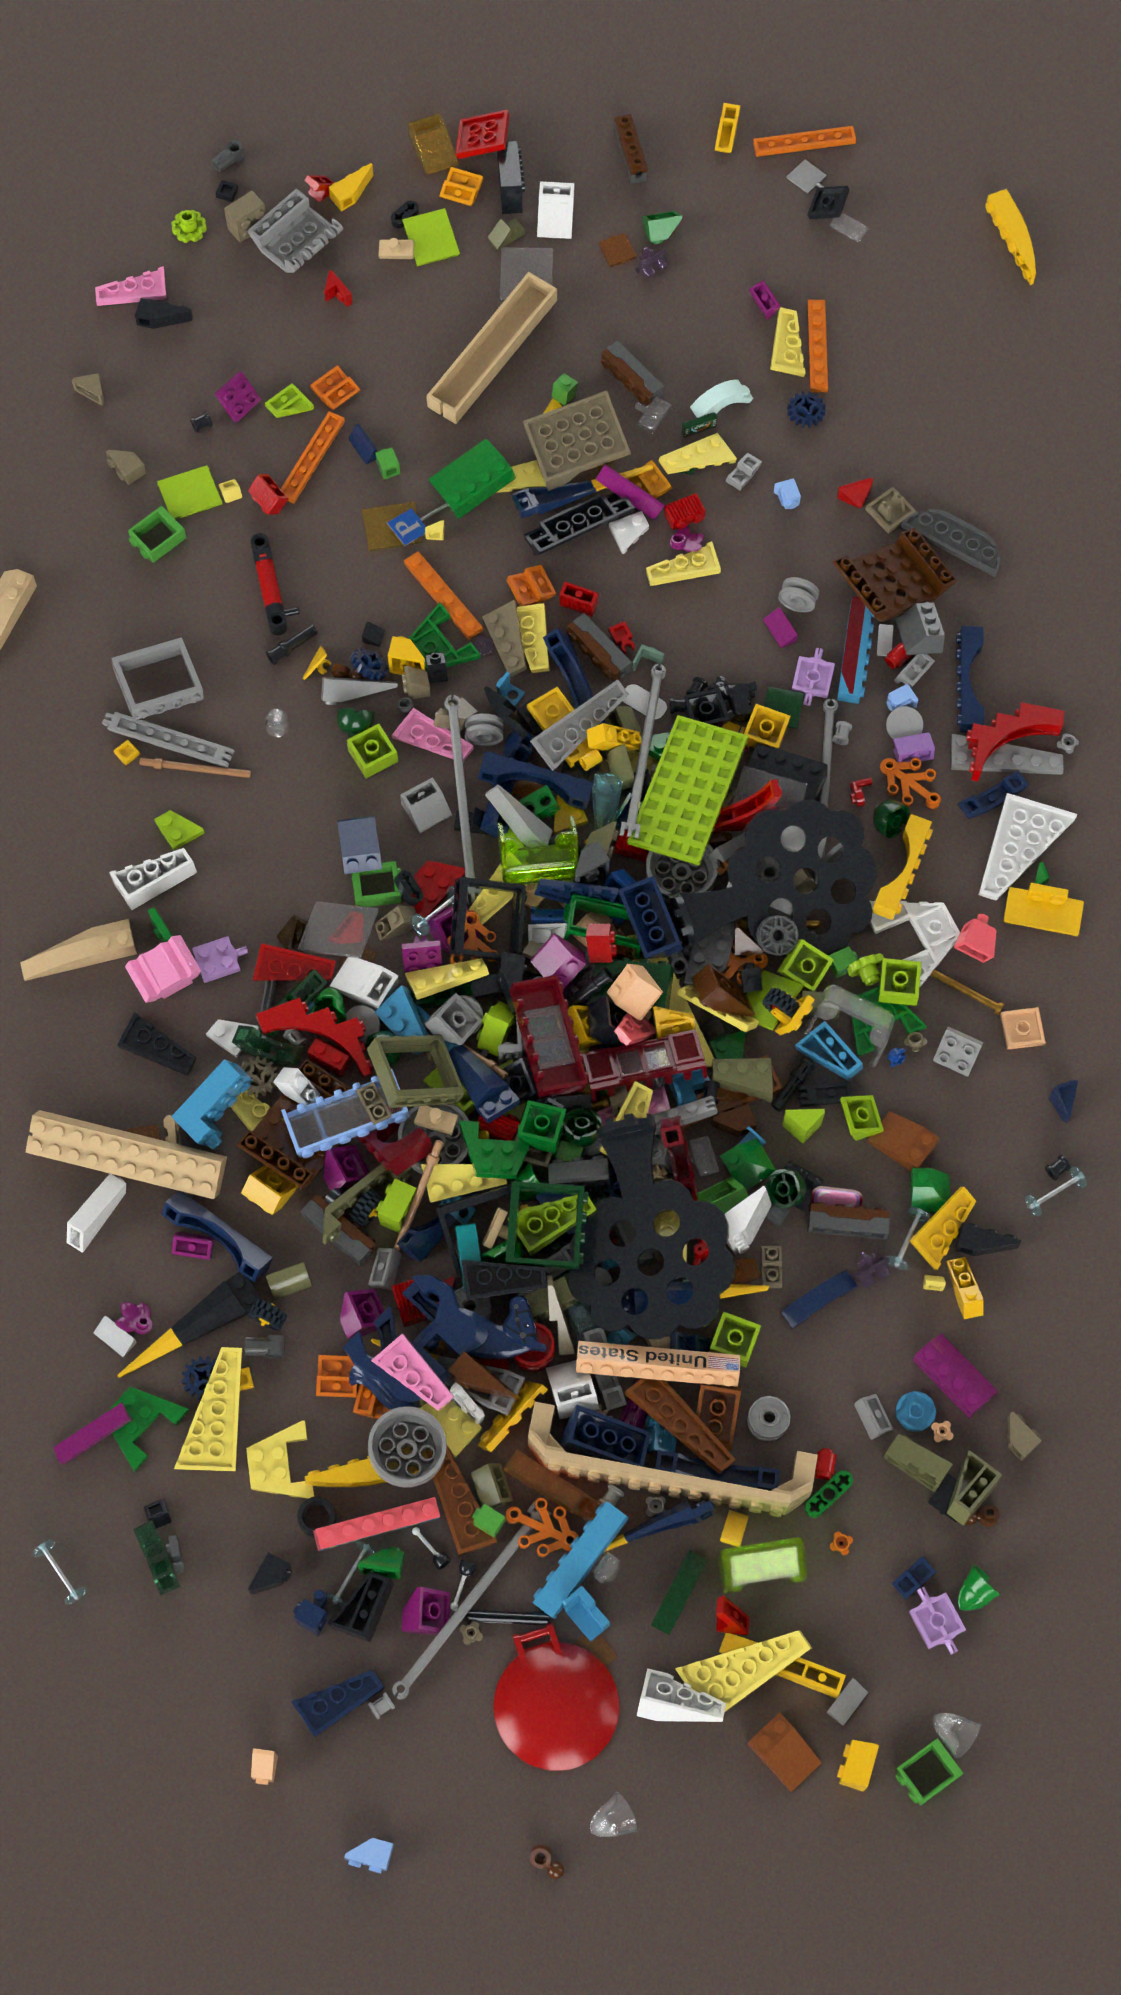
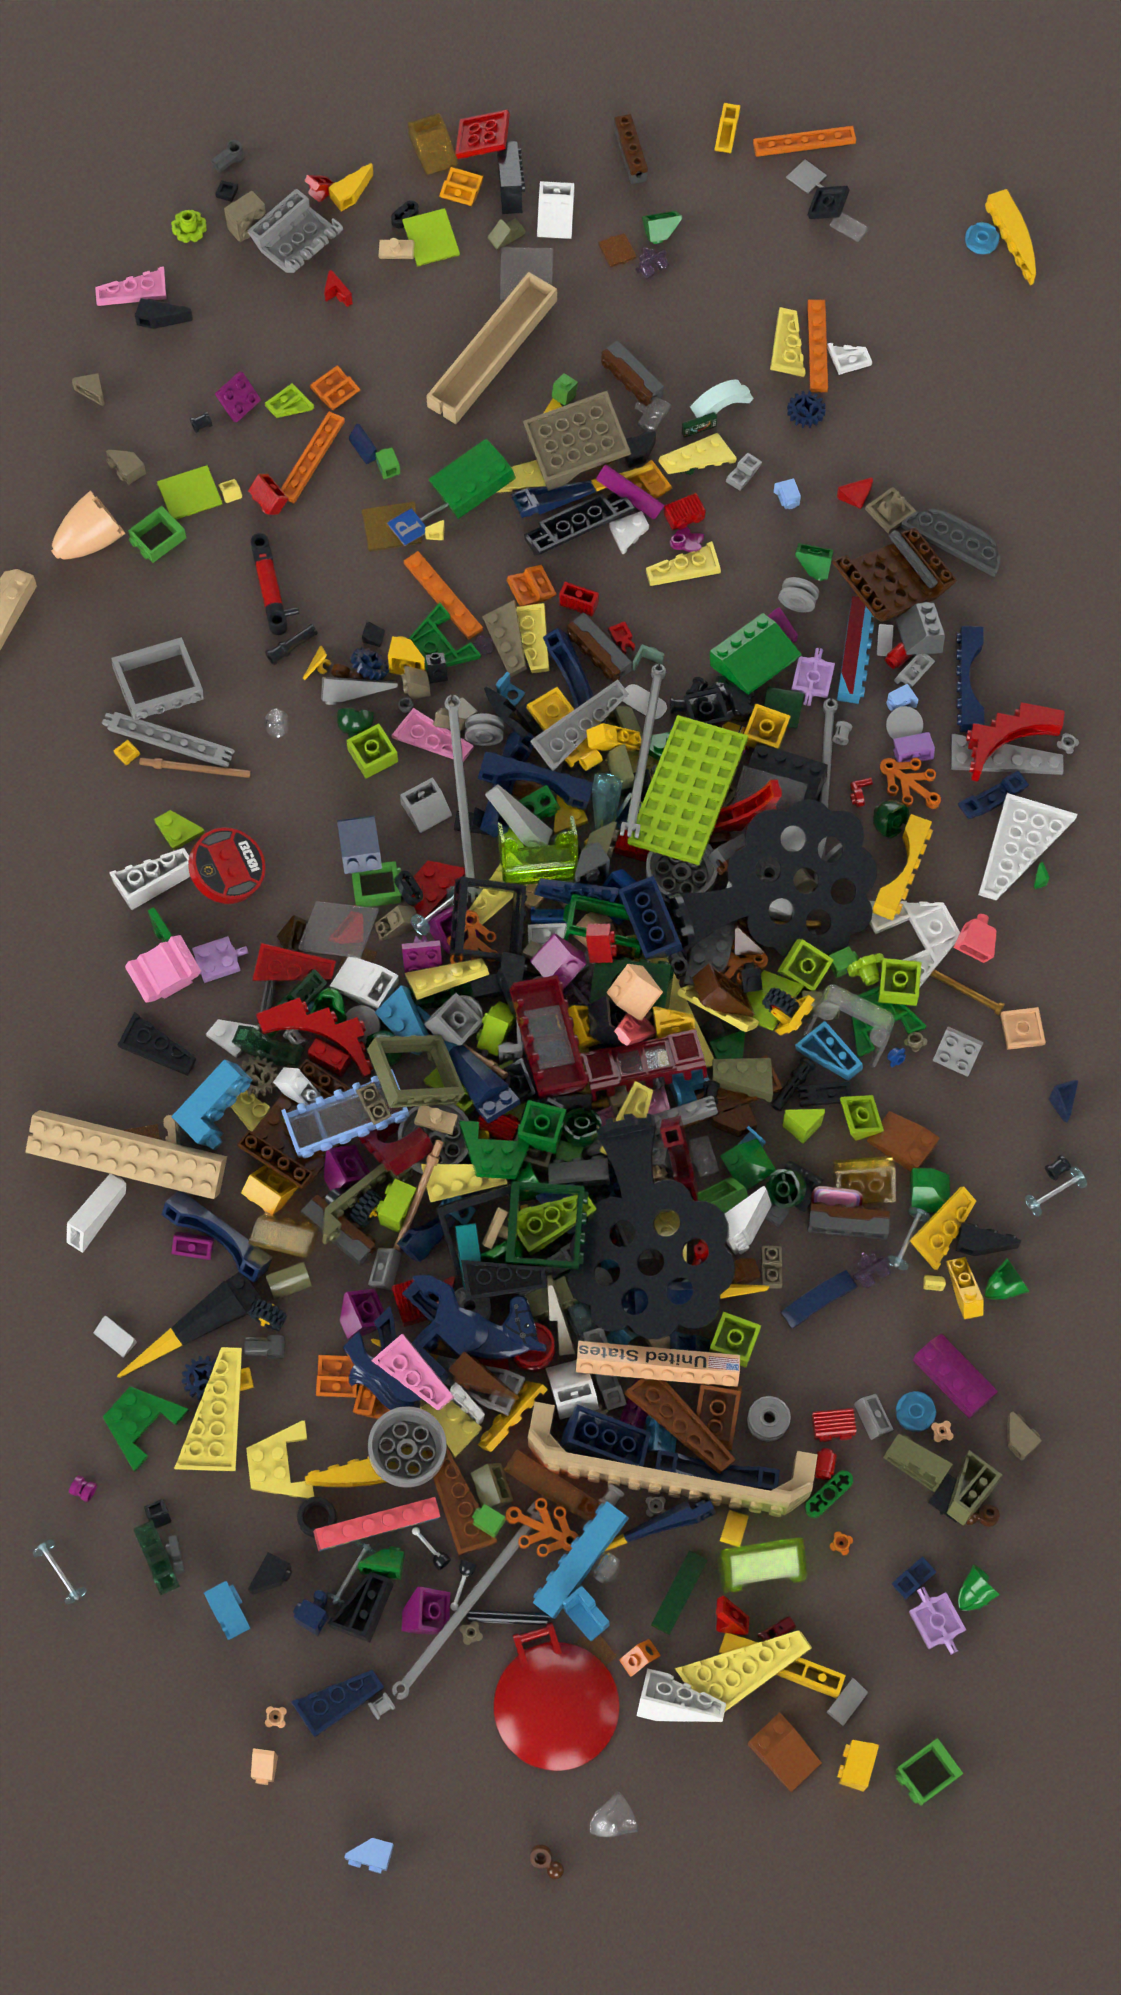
tan wedge [20,919,137,981] -> none
magenta slope [53,1403,132,1465] -> none
magenta plate [115,1302,153,1334] -> none
black pin [567,967,615,1007] -> none
magenta slope [749,280,781,320] -> none
dark grey wheel [756,915,799,956] -> none
clear helmet [933,1713,981,1759] -> none
yellow bracket [1003,883,1084,936] -> none
none -> light nougat cylinder [51,490,125,560]
none -> magenta wheel [69,1475,97,1503]
none -> piece [188,828,265,904]
none -> dark azure wedge [204,1581,251,1640]
none -> clear yellow slope [248,1213,319,1258]
none -> light nougat plate [265,1706,287,1728]
none -> orange bracket [619,1639,661,1677]
none -> black slope [624,431,656,468]
none -> green slope [710,613,801,695]
none -> dark red bar [757,1616,796,1641]
none -> green slope [795,543,834,581]
none -> red brick [811,1408,856,1442]
none -> white wing [827,343,872,375]
none -> clear yellow slope [833,1156,896,1204]
none -> dark grey axle [889,531,938,588]
none -> dark azure tile [965,222,1000,254]
none -> green helmet [984,1258,1030,1300]

